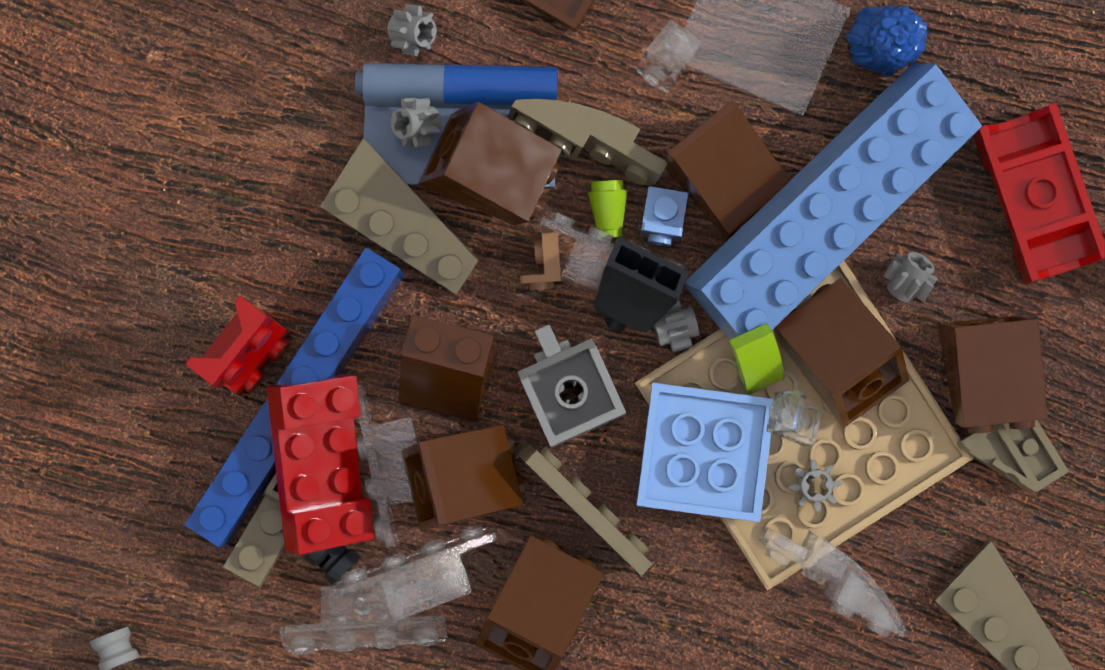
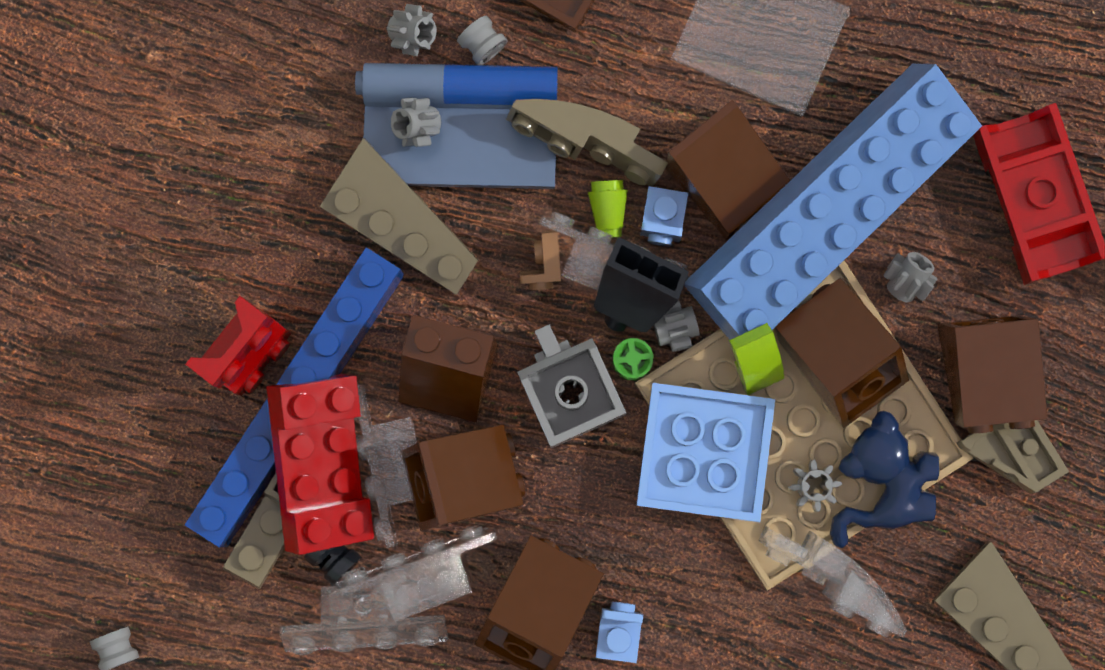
reddish brown slope [418,102,562,225] -> none
dark tan wing [515,439,653,576] -> none
clear bracket [636,19,703,93] -> none
clear bracket [766,390,823,446] -> none
blue hair [845,5,927,77] -> none
none -> light grey wheel [457,15,508,65]
none -> light blue bracket [595,601,643,663]
none -> bright green wheel [612,338,654,381]
none -> dark blue animal [830,411,939,548]

